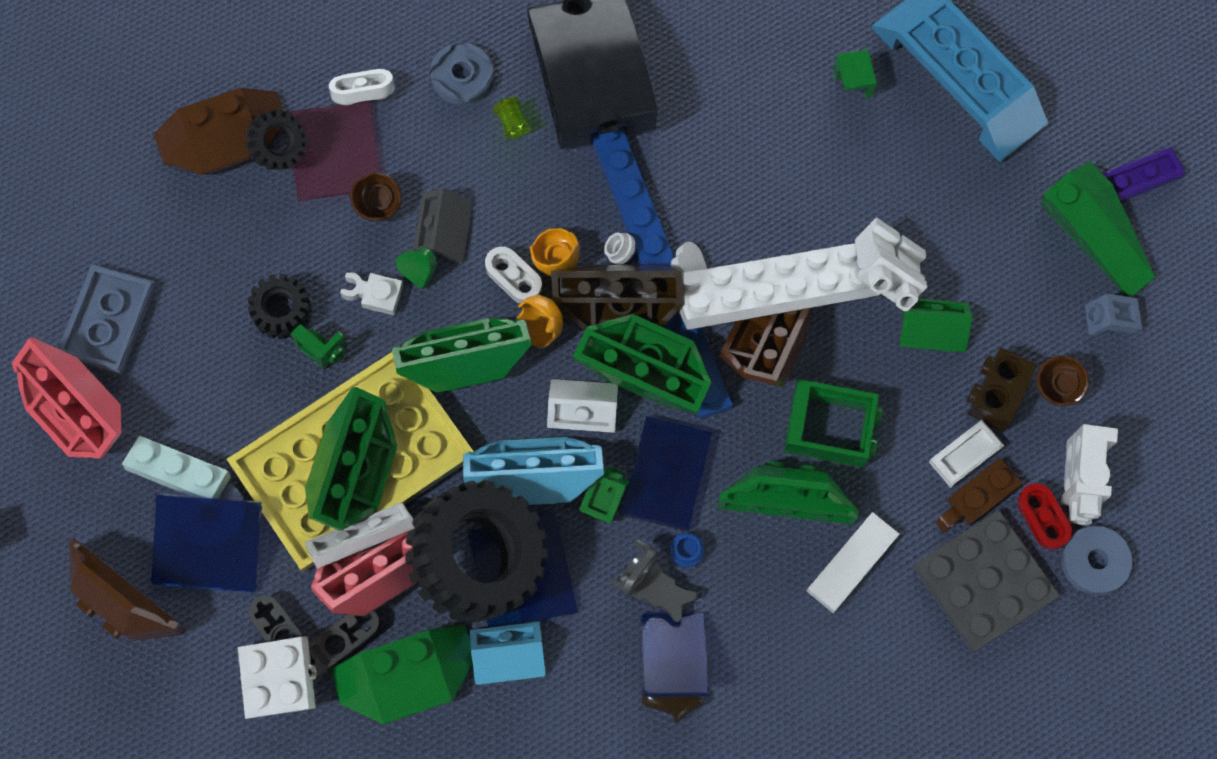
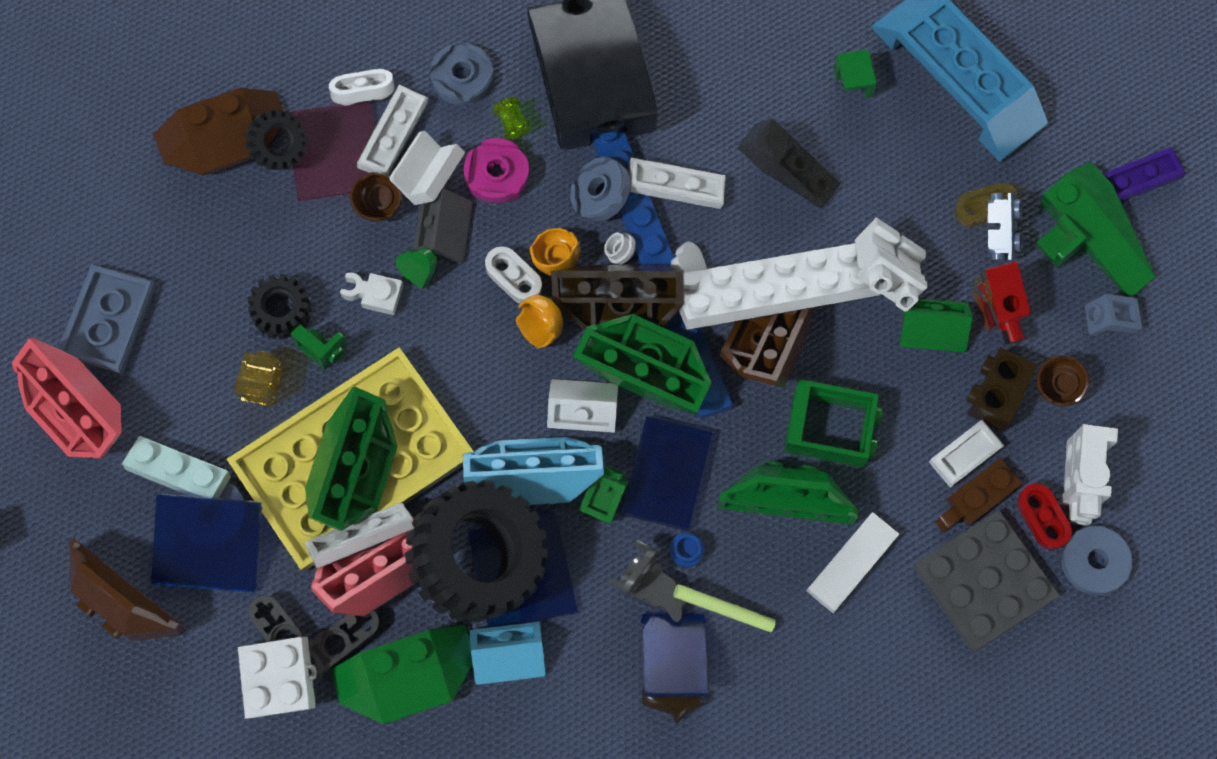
green wedge [392,318,532,393] -> none
none -> clear yellow brick [234,351,283,407]
none -> white tile [357,85,428,176]
none -> white panel [390,131,465,205]
none -> dark pink plate [464,138,529,203]
none -> sand blue tile [570,157,631,222]
none -> white tile [628,157,725,209]
none -> yellowish green bar [673,584,776,633]
none -> clear smoke slope [737,118,840,208]
none -> clear yellow plate [954,183,1020,227]
none -> red torso [969,261,1030,345]
none -> hinge [987,192,1023,260]
none -> green panel [1036,215,1087,269]

